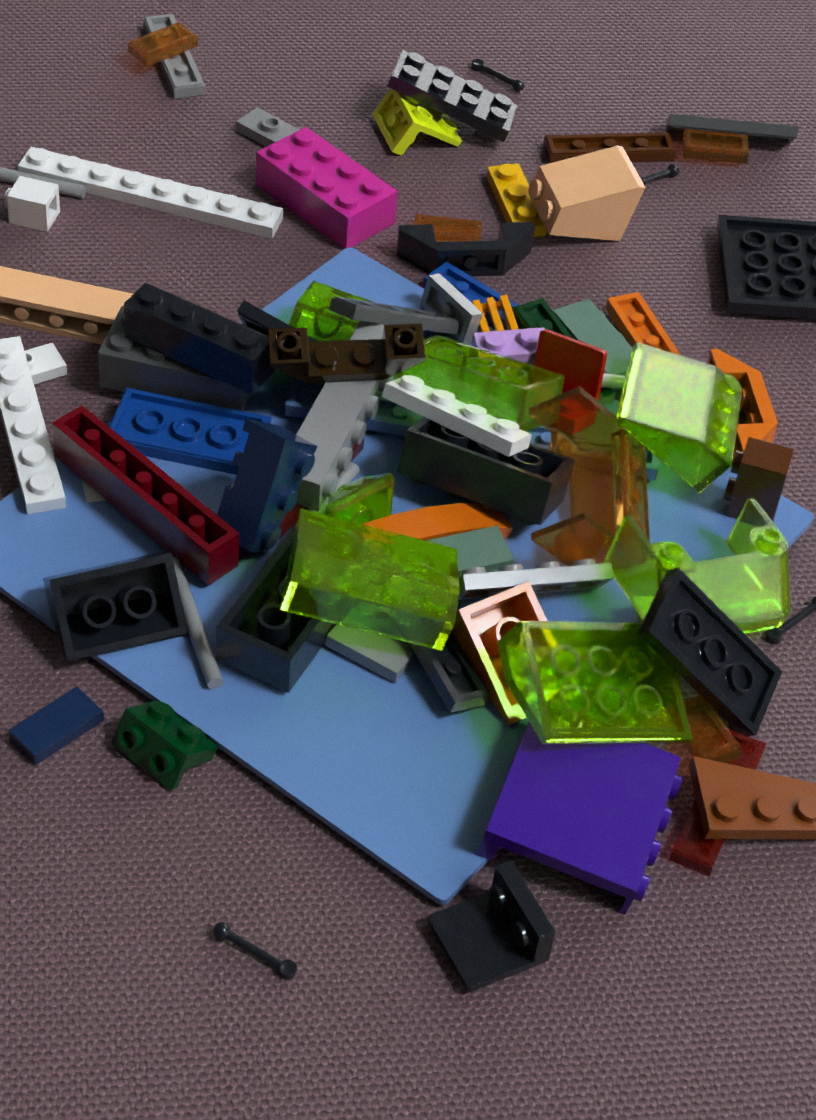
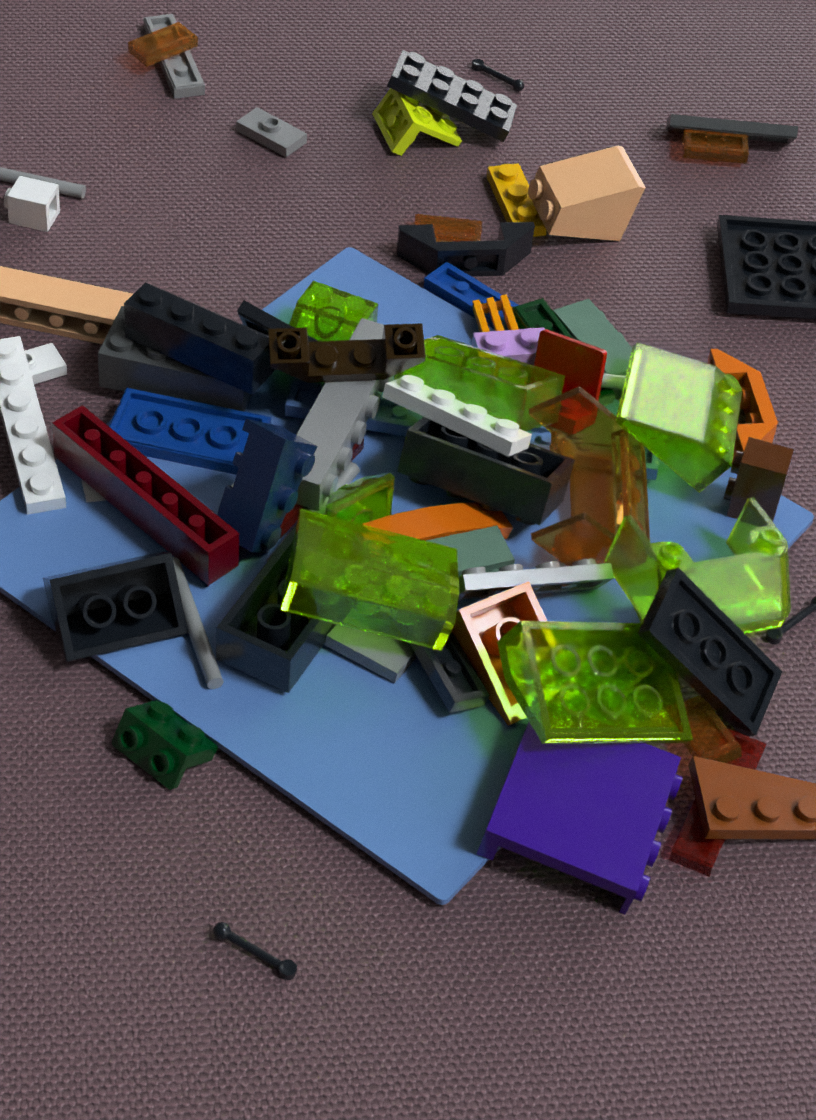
dark blue tile [9,686,104,765] -> none
white plate [18,147,283,239] -> none
dark pink brick [256,127,398,249] -> none
dark grey tile [329,296,460,335] -> none
light grey plate [419,273,483,345] -> none
black bracket [428,860,555,992] -> none
reddish brown tile [543,132,676,163] -> none
orange plate [605,292,684,377] -> none
black hinge [641,164,679,184] -> none

